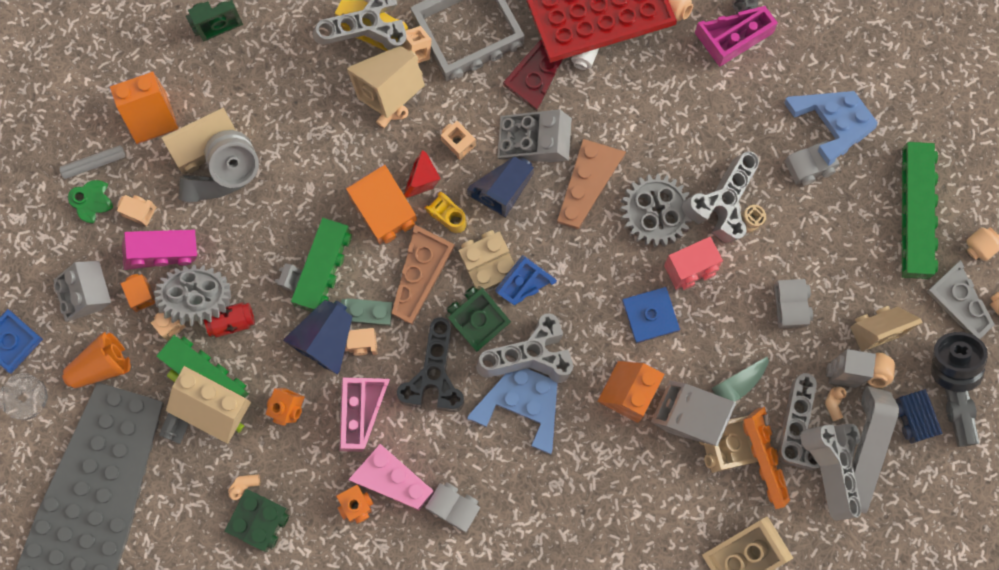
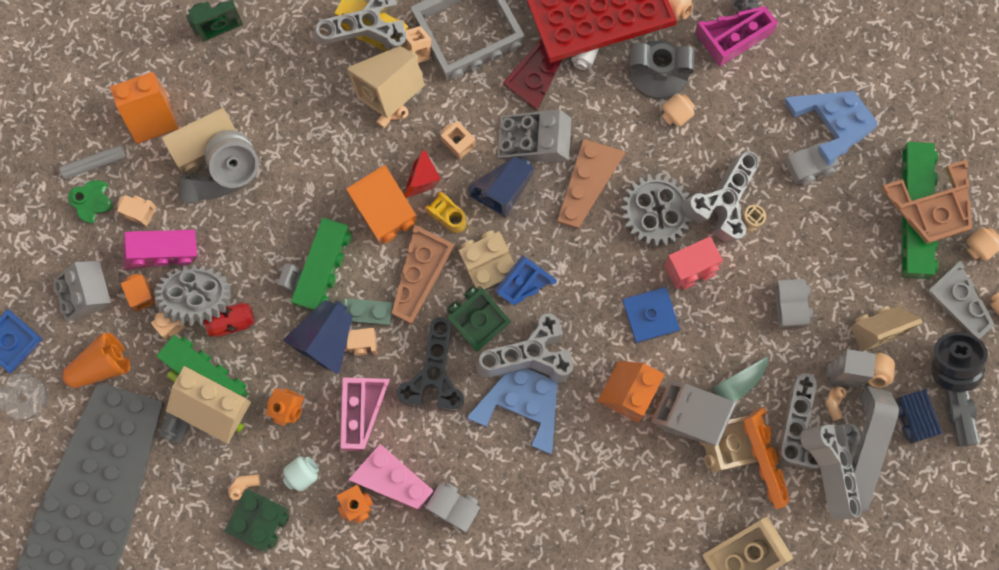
none -> light aqua head [283,456,319,491]
none -> dark grey piece [628,40,695,100]
none -> light nougat head [662,94,695,126]
none -> nougat wing [881,159,972,245]

